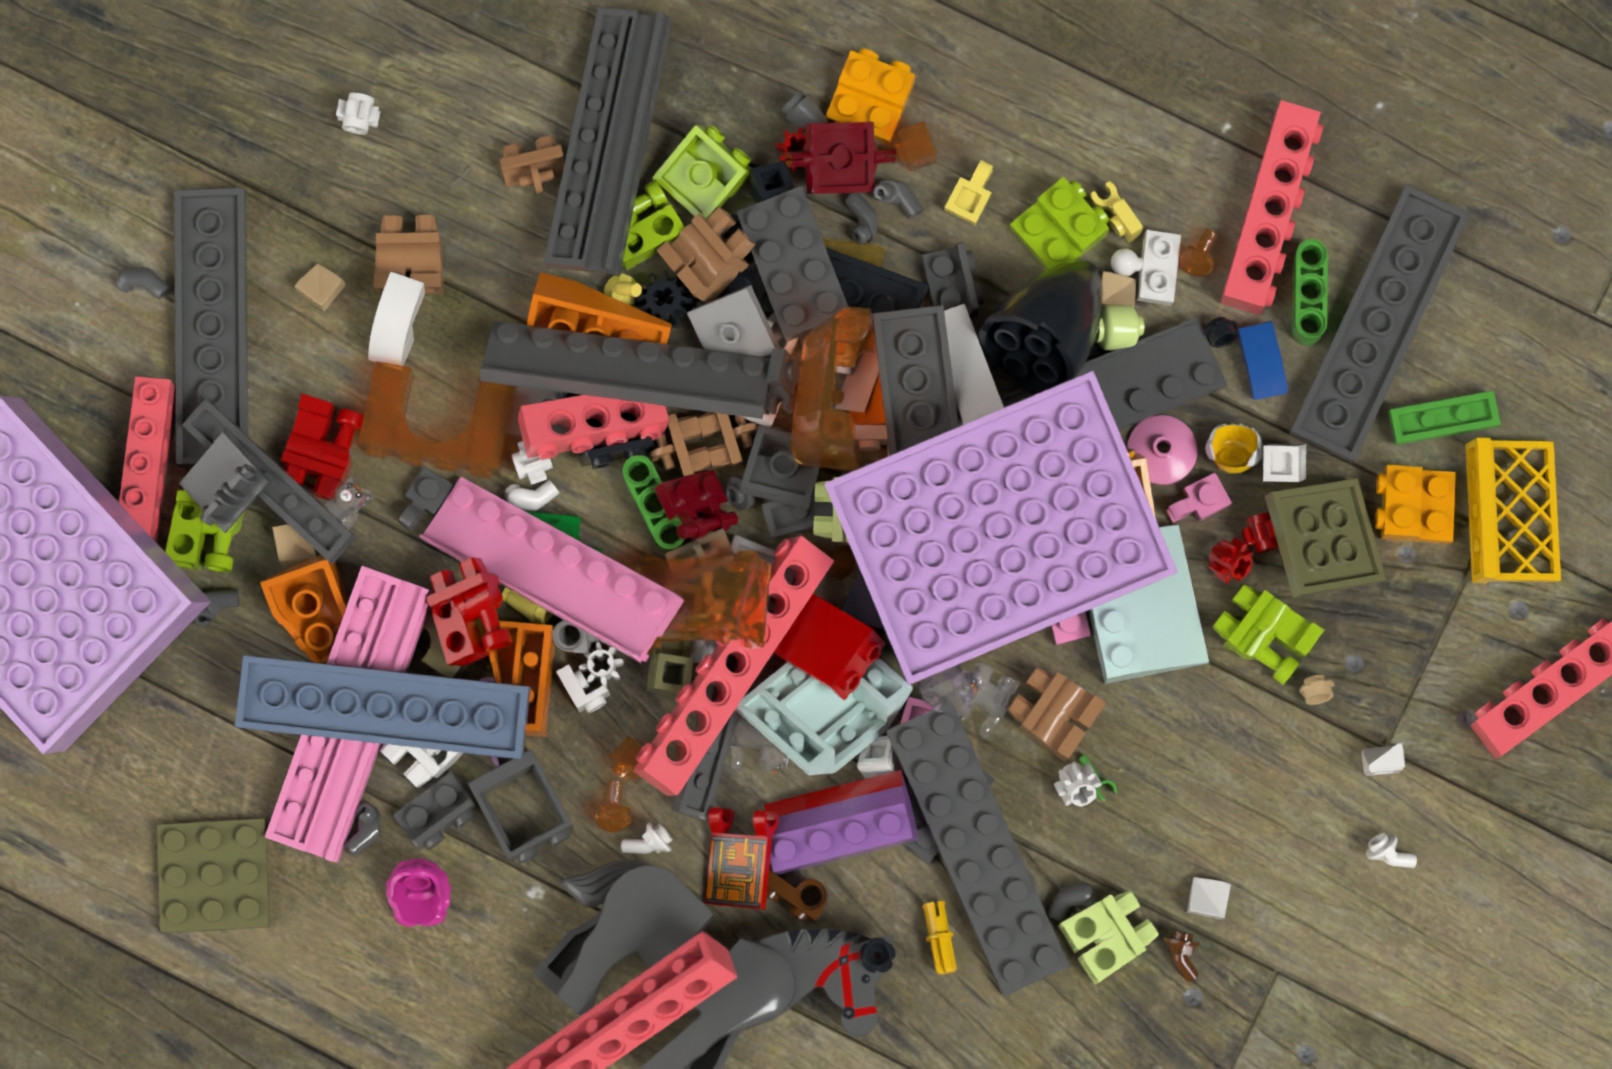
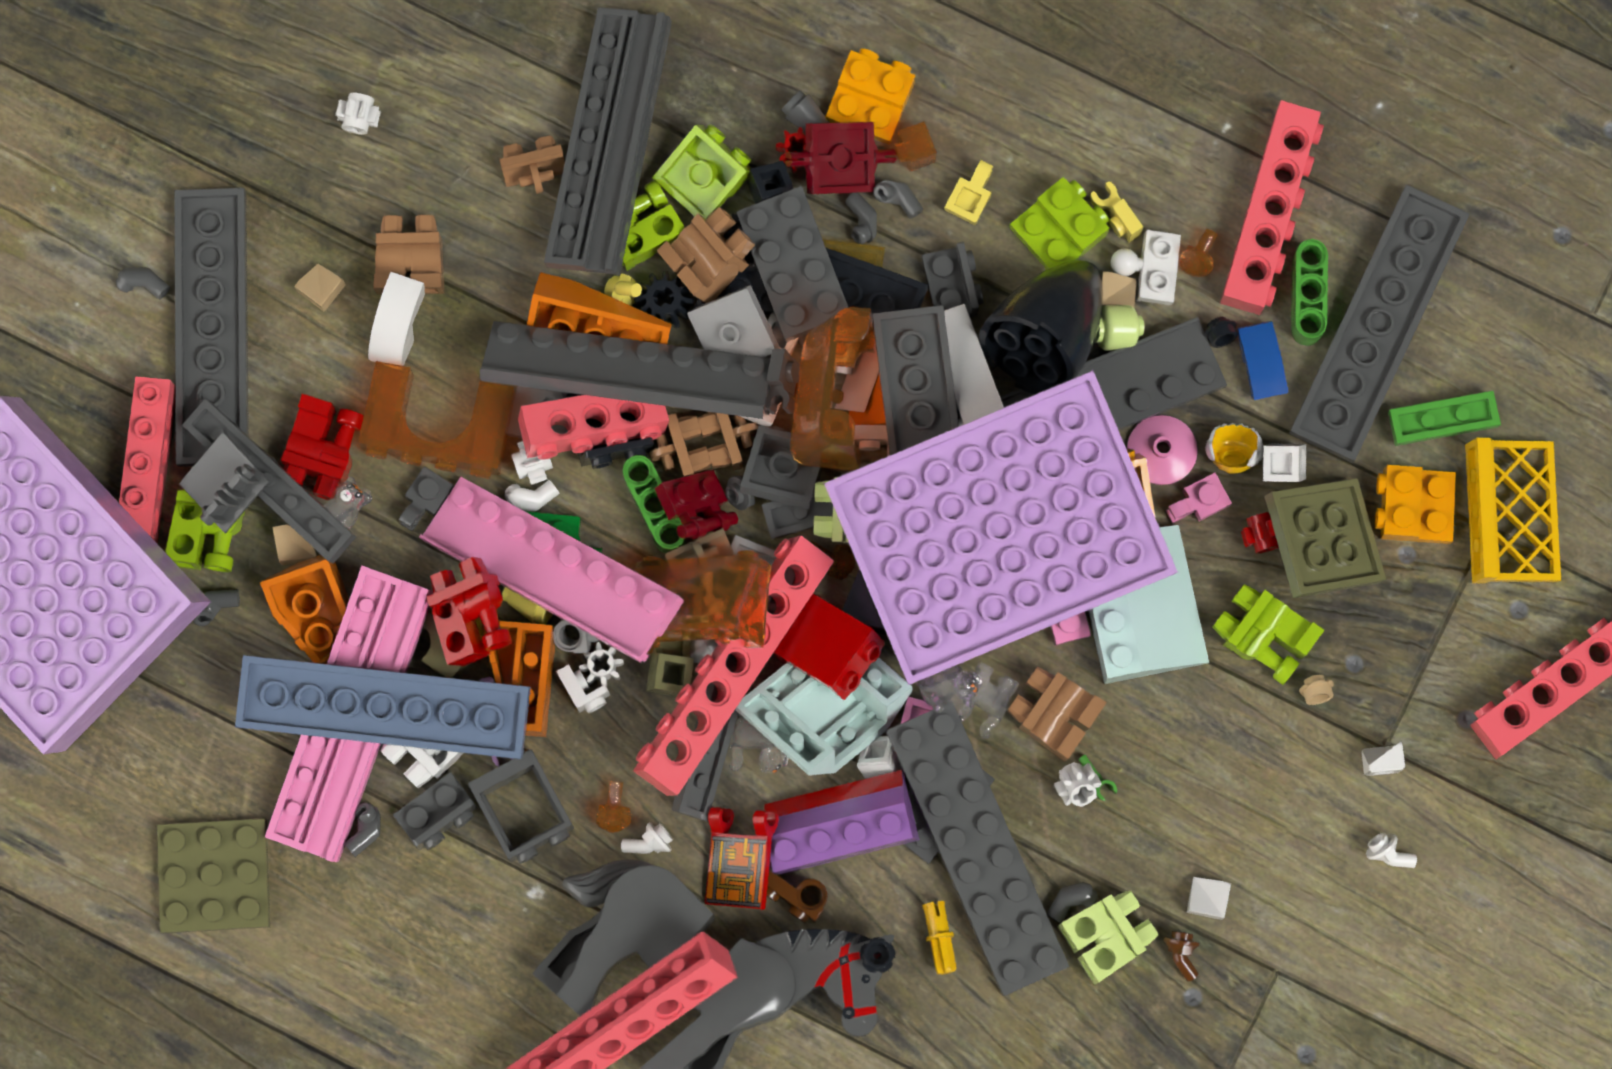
dark pink hair [386,858,451,927] -> none
clear orange plate [609,736,642,785] -> none
red gear [1208,537,1253,583] -> none

